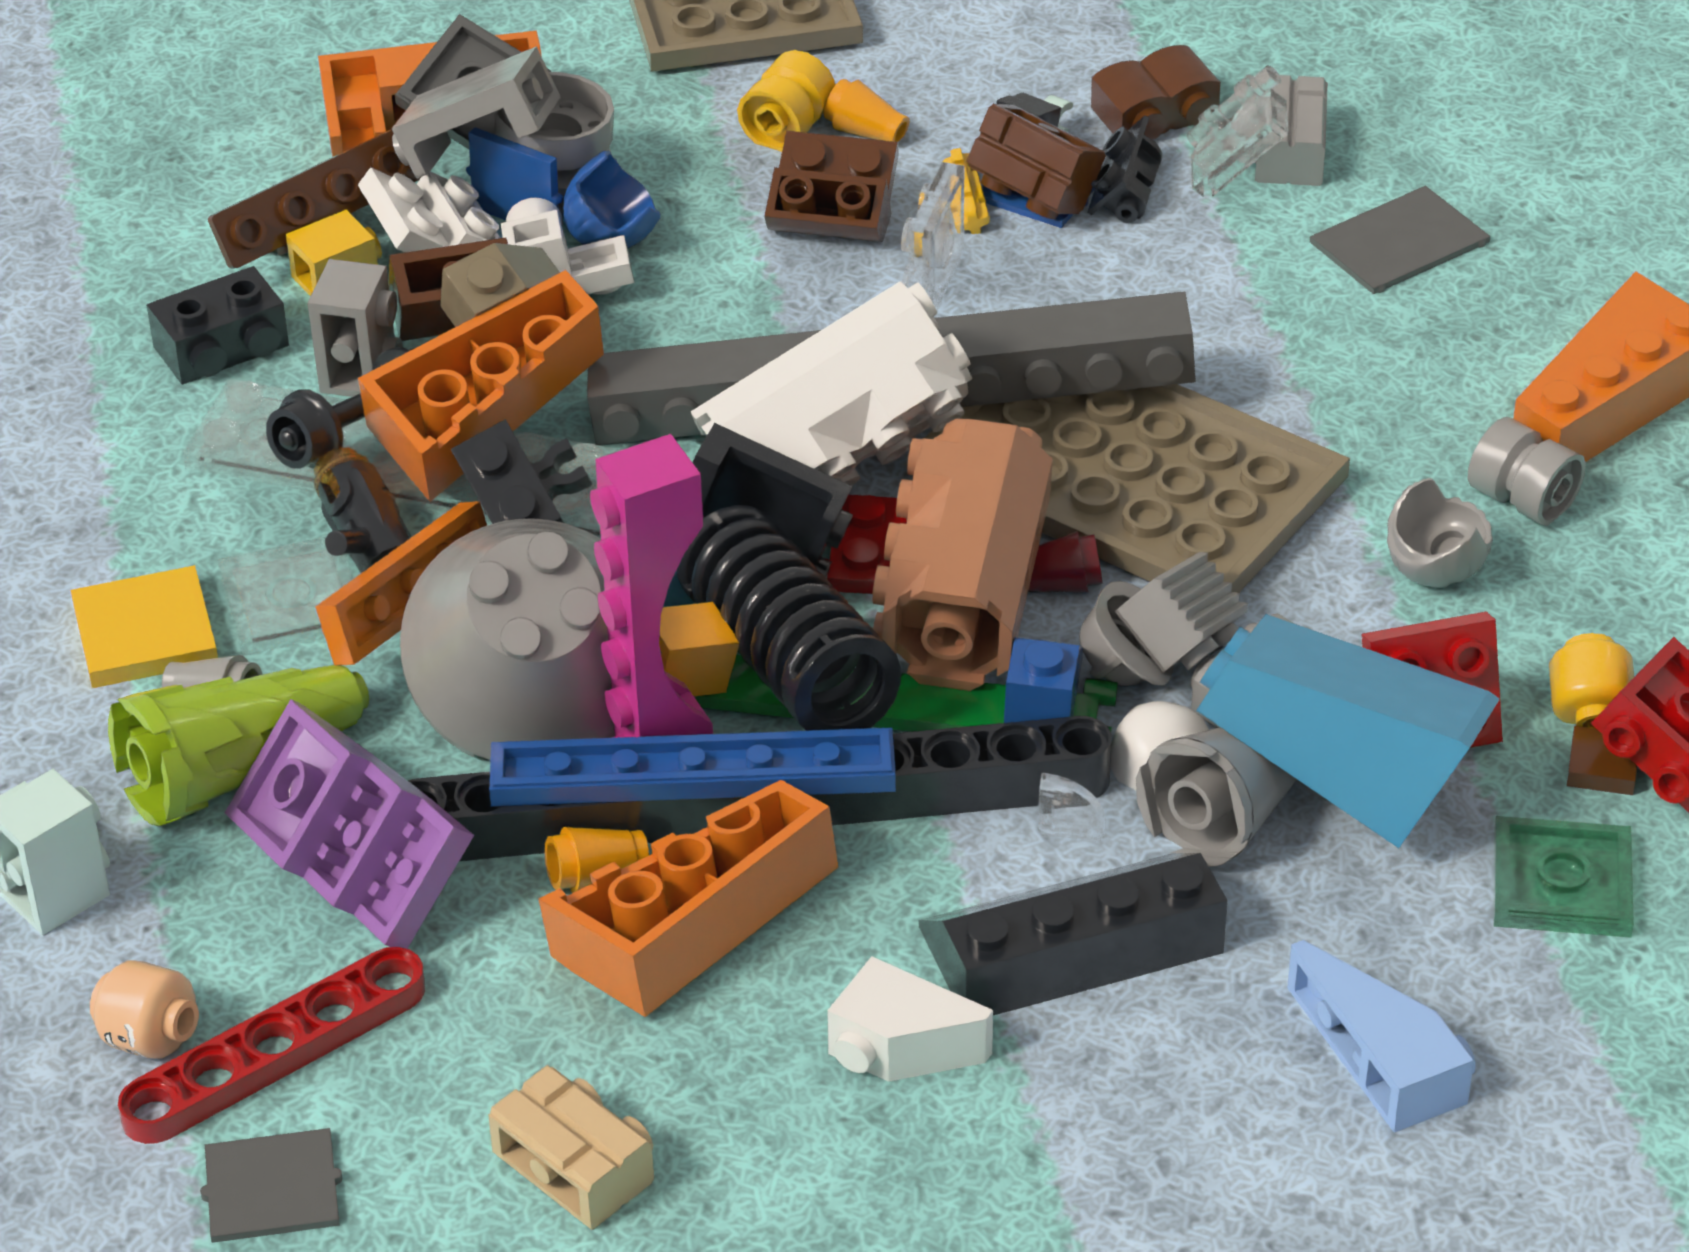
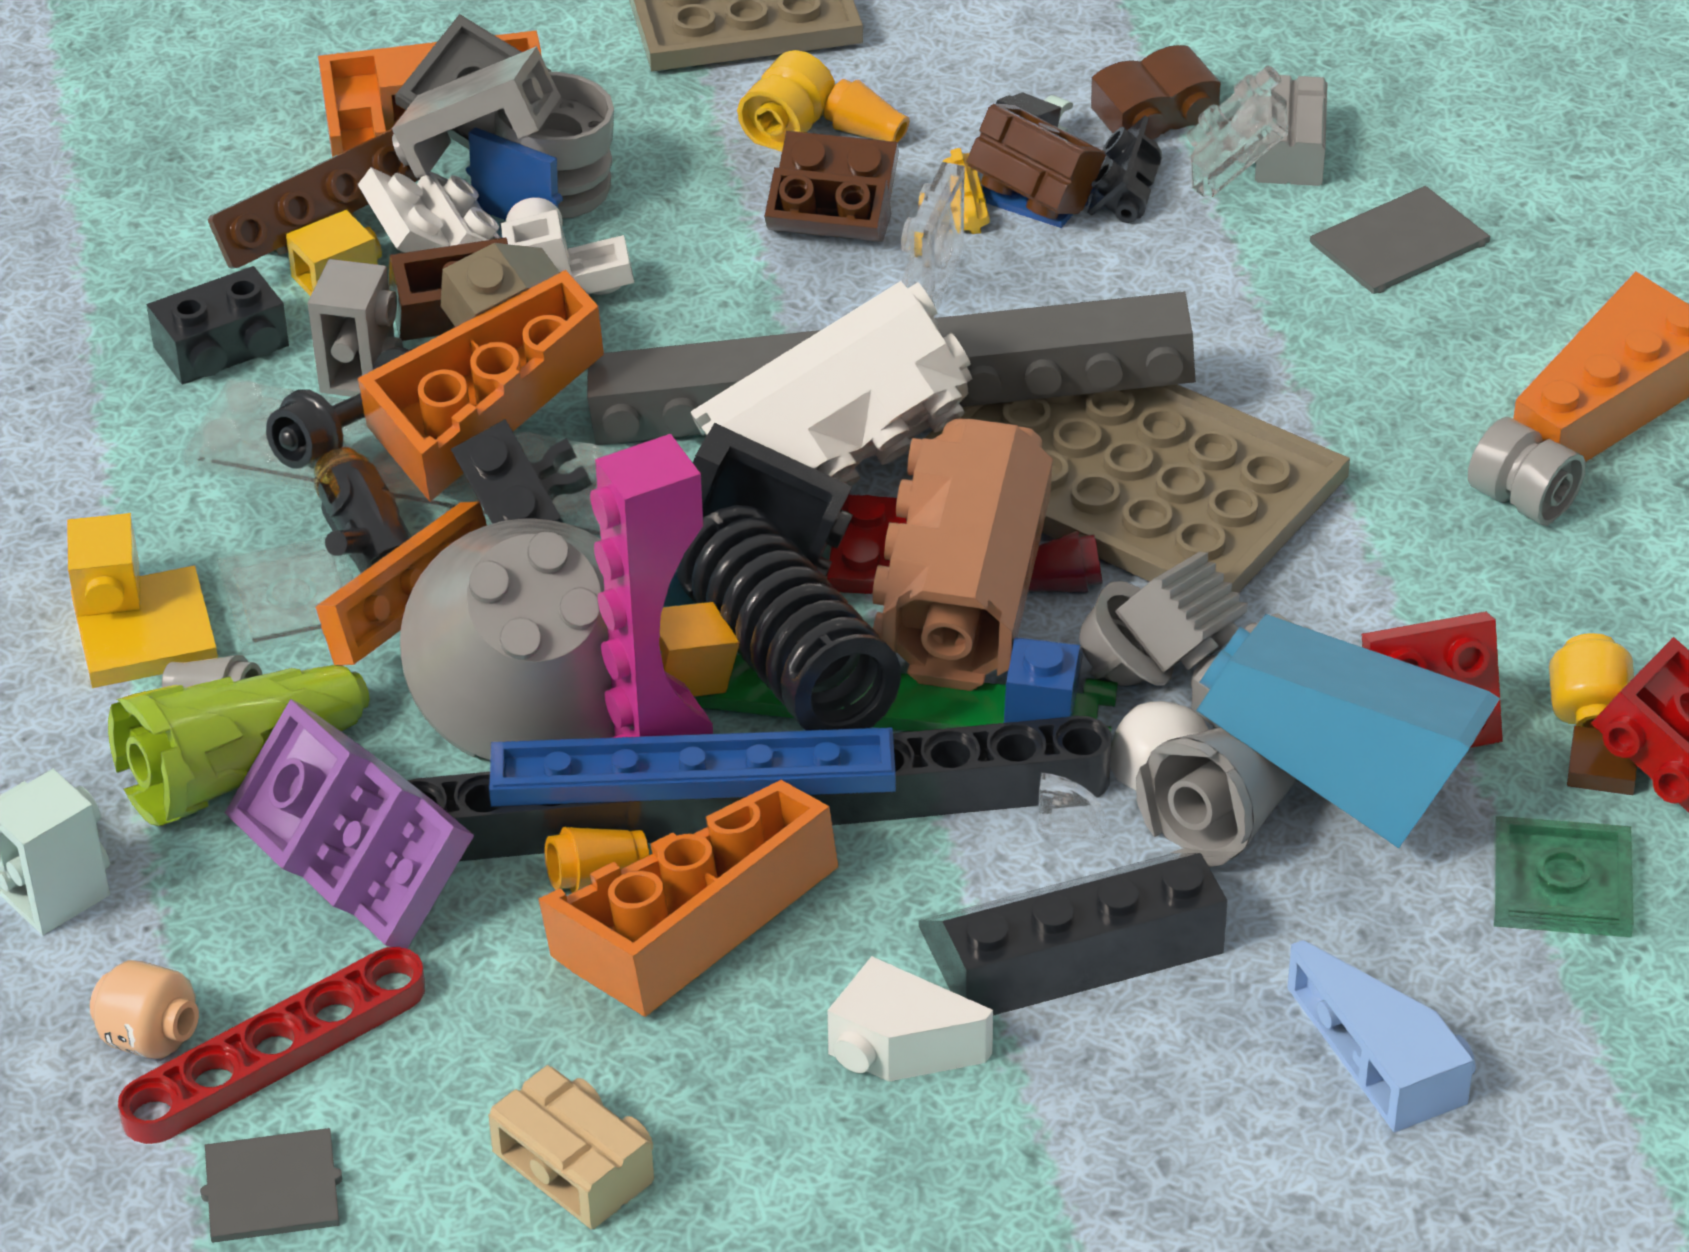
blue hair [563,150,661,249] -> none
light grey hair [1387,478,1493,588] -> none
none -> yellow brick [67,513,141,617]

